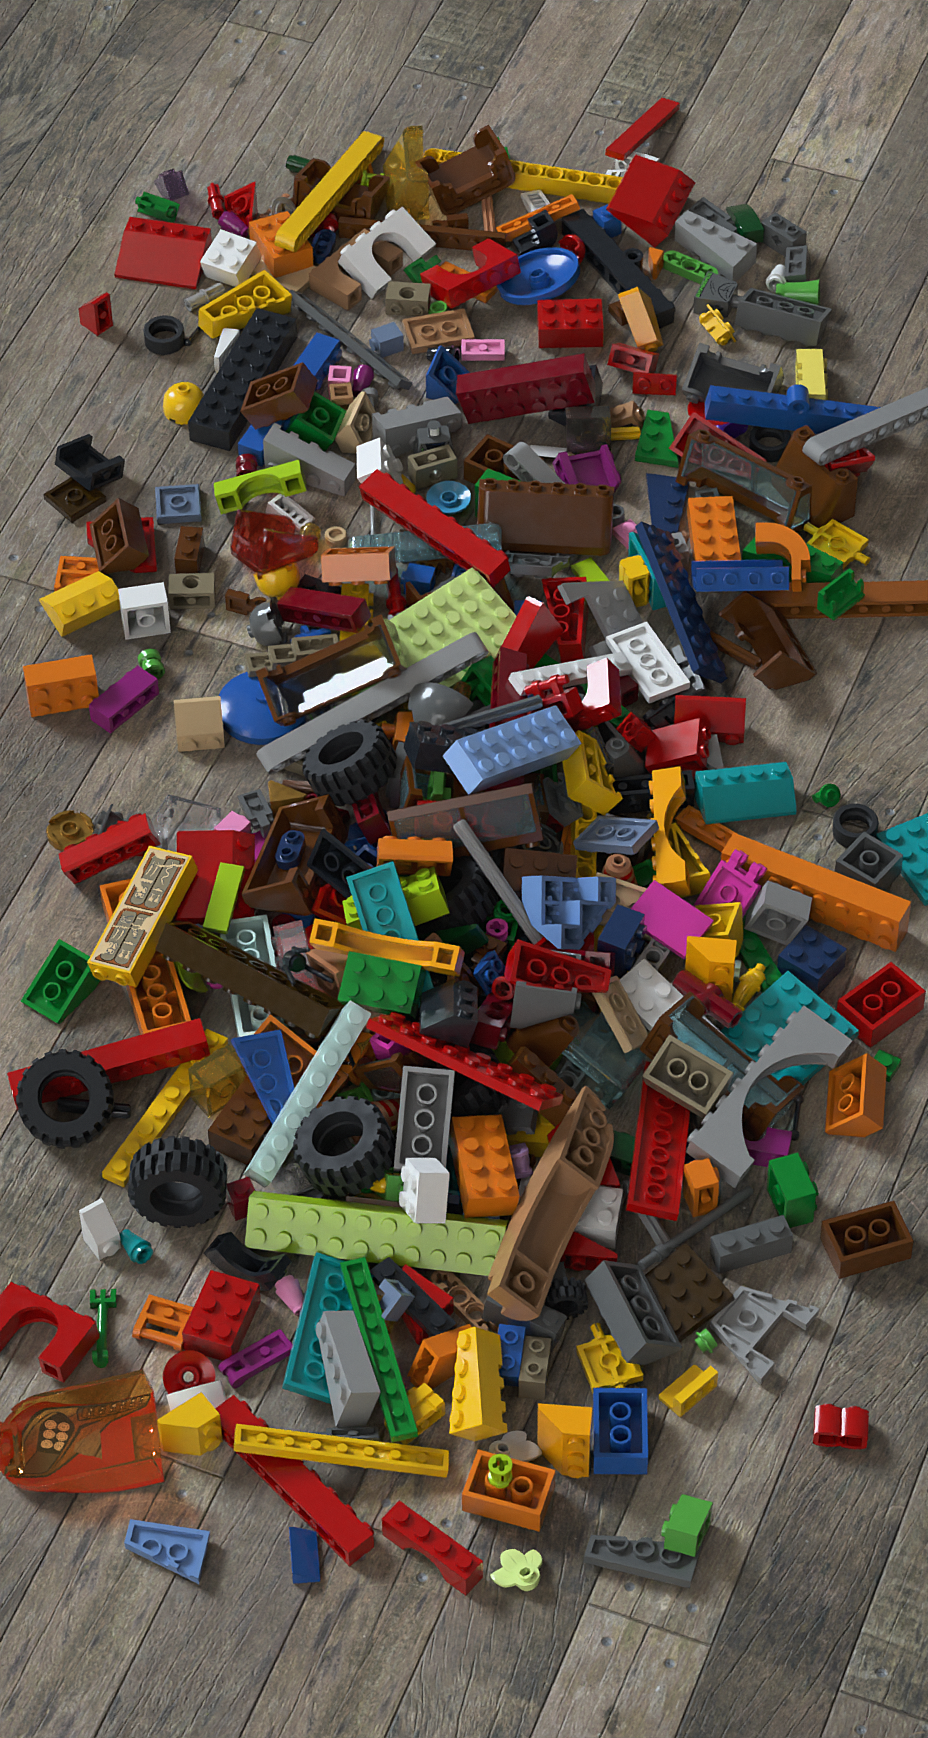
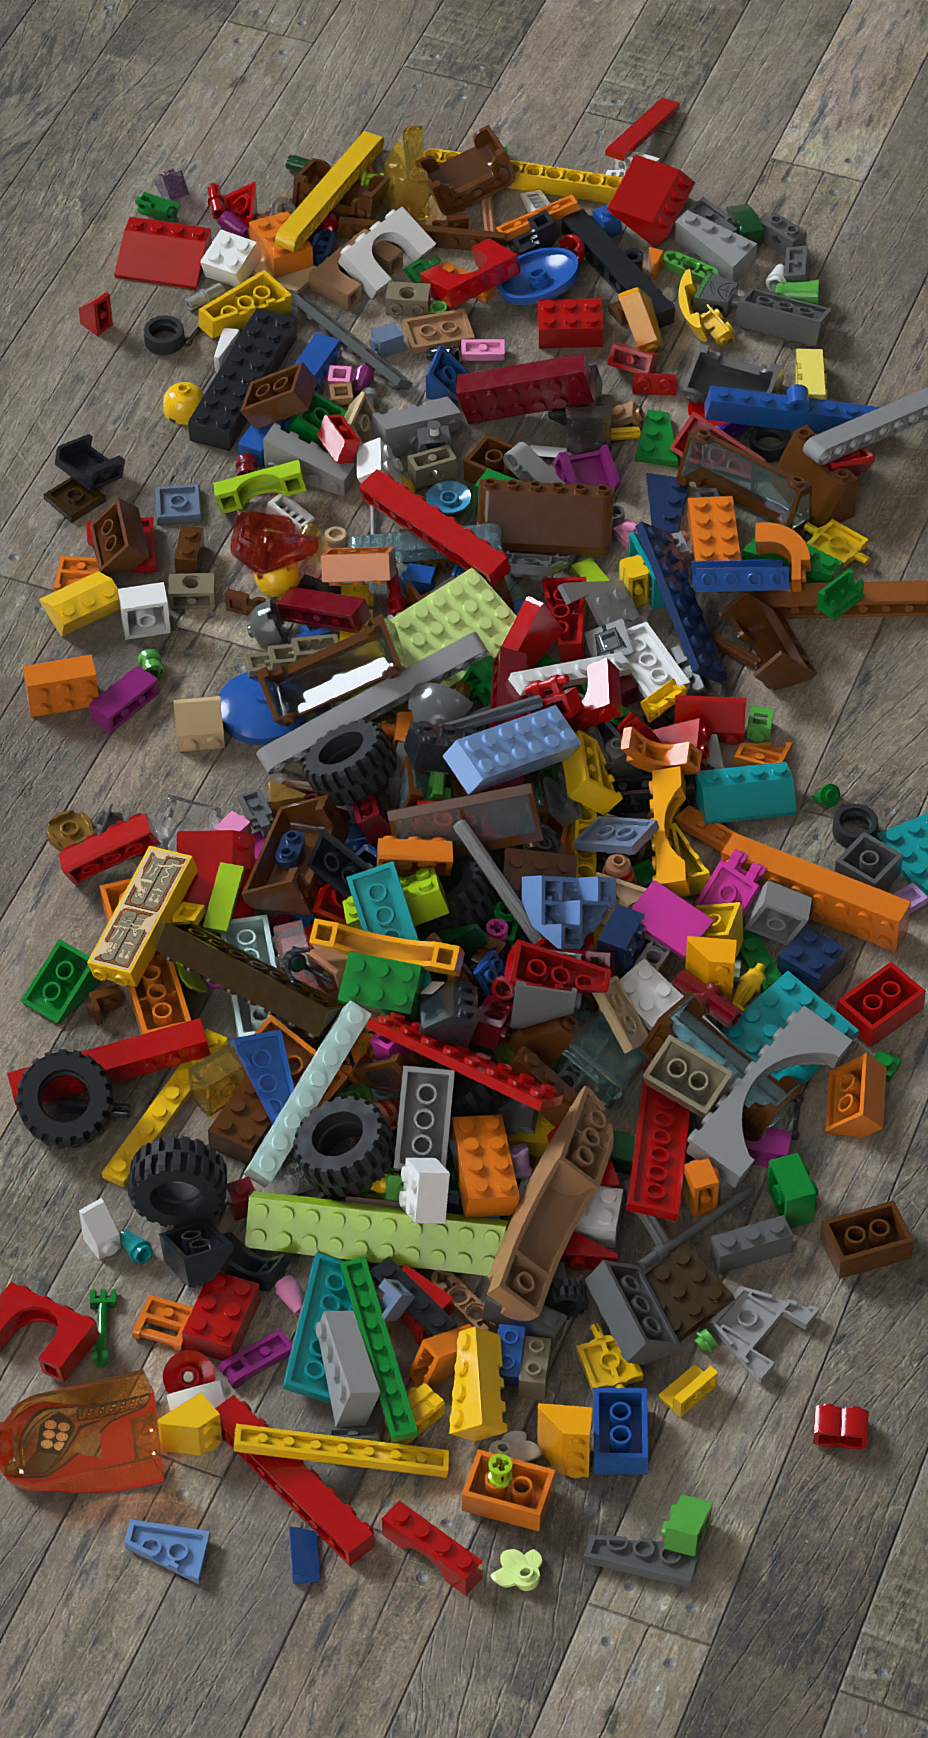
none -> reddish brown bracket [86,985,122,1025]
none -> black slope [159,1219,233,1288]
none -> yellow plate [172,902,206,926]
none -> red brick [317,415,361,464]
none -> white sticker [420,982,444,994]
none -> sticker [584,619,634,657]
none -> orange arch [621,727,702,775]
none -> yellow hinge [640,678,688,722]
none -> yellow slope [679,269,708,342]
none -> orange wing [733,742,792,766]
none -> bright green brick [746,705,774,743]
none -> lavender plate [894,882,928,914]

